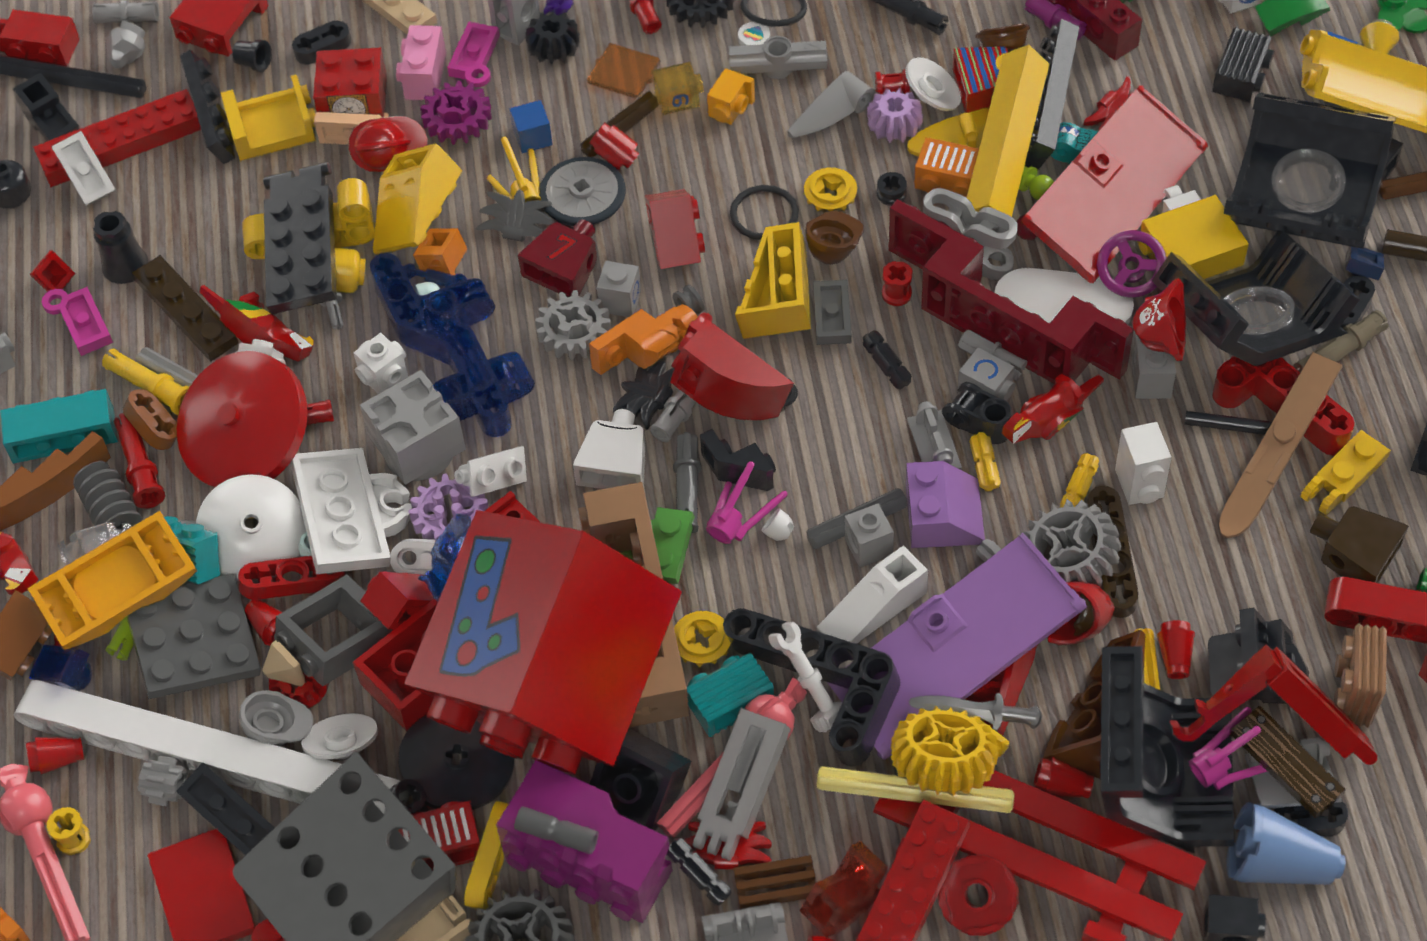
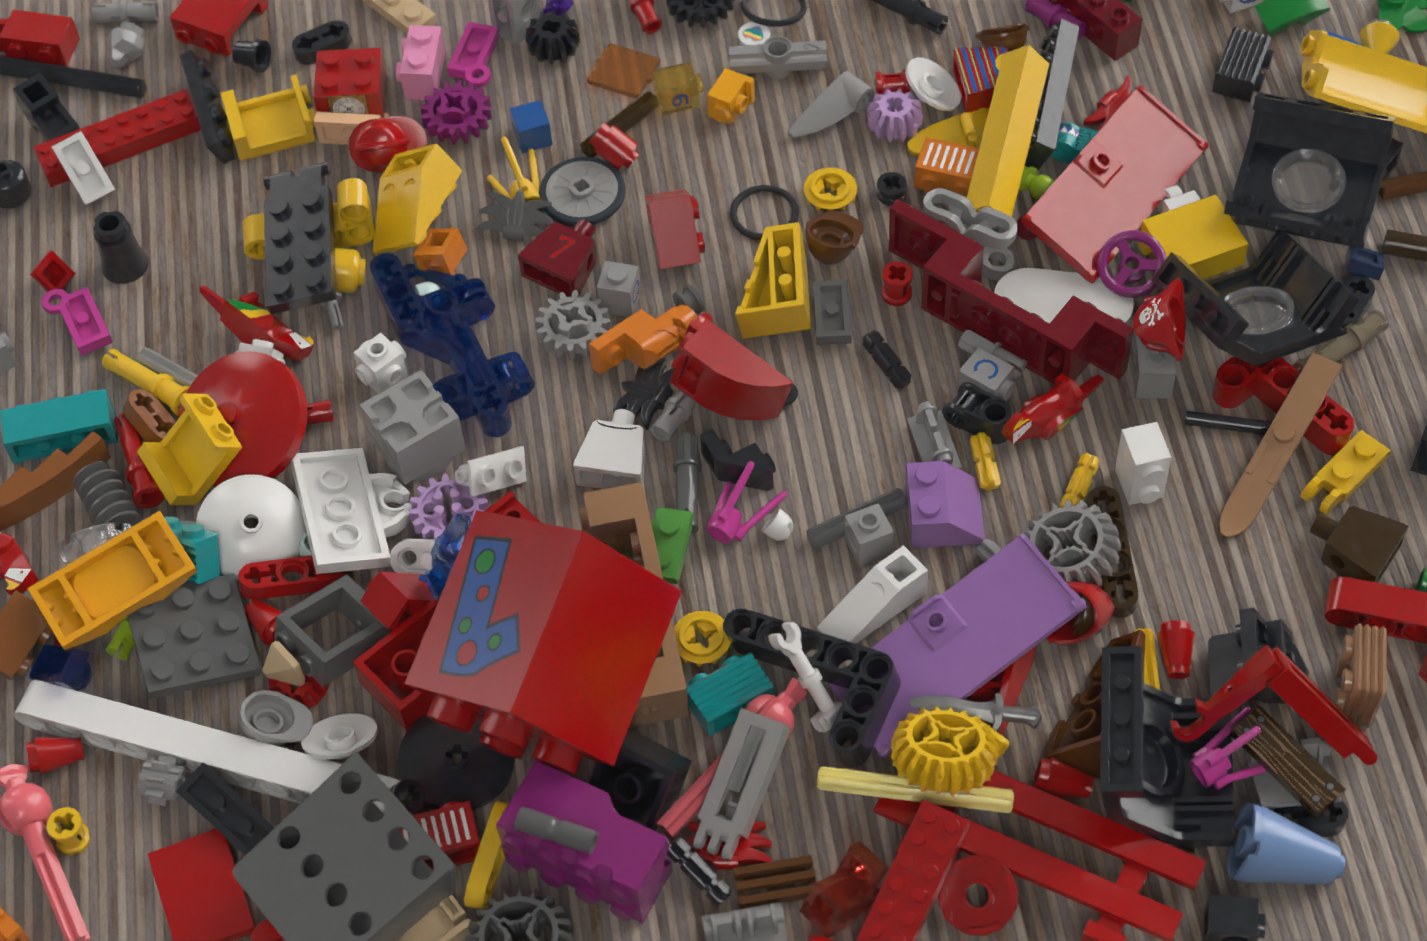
dark brown plate [132,255,239,362] -> none
none -> yellow panel [137,393,242,505]

